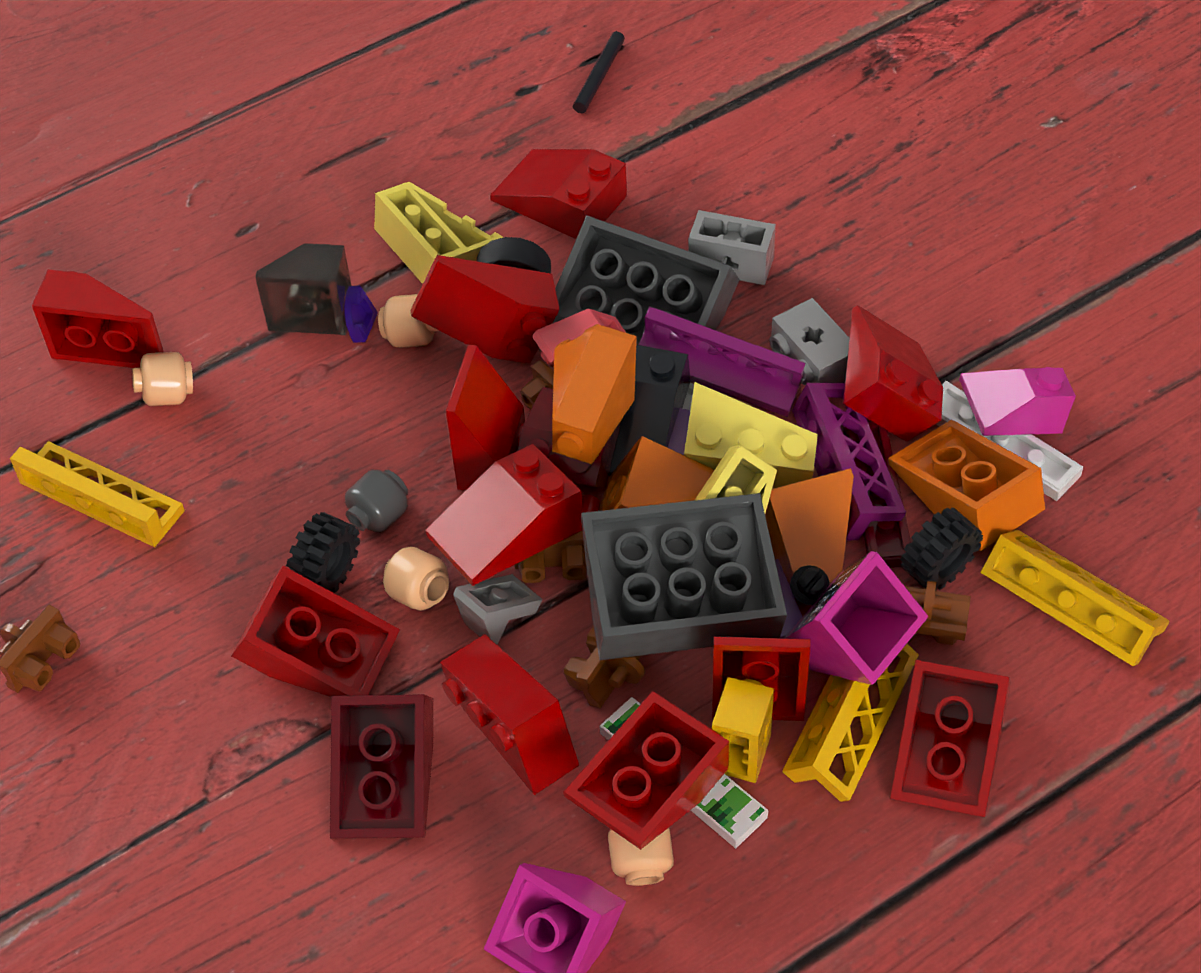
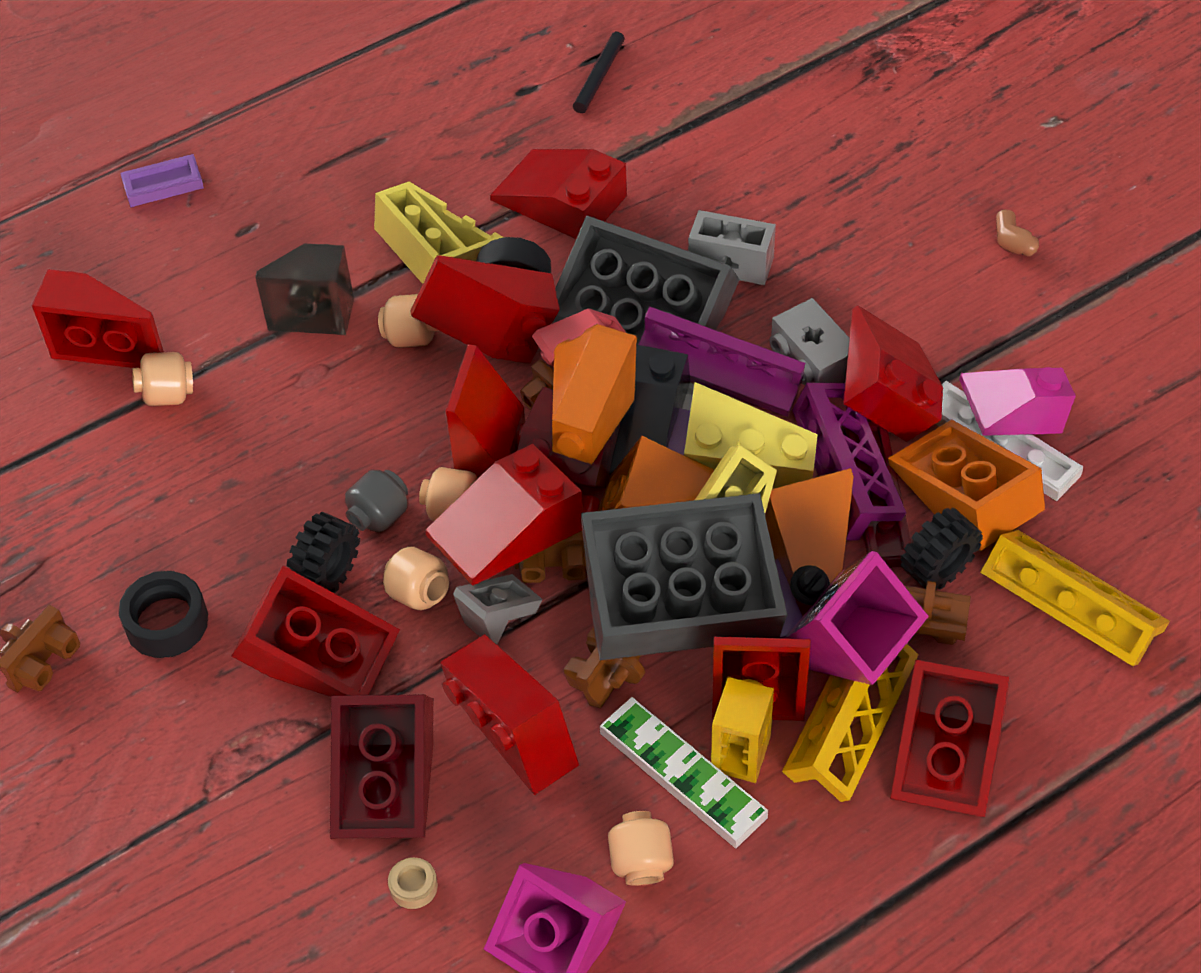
yellow fence [10,441,185,547] -> none
dark purple tile [344,285,378,343] -> none
red slope [563,691,729,850] -> none
none -> black tyre [119,570,208,658]
none -> medium lavender tile [120,154,204,207]
none -> tan tile [388,857,438,909]
none -> light nougat head [419,467,478,521]
none -> nougat arm [996,210,1039,257]

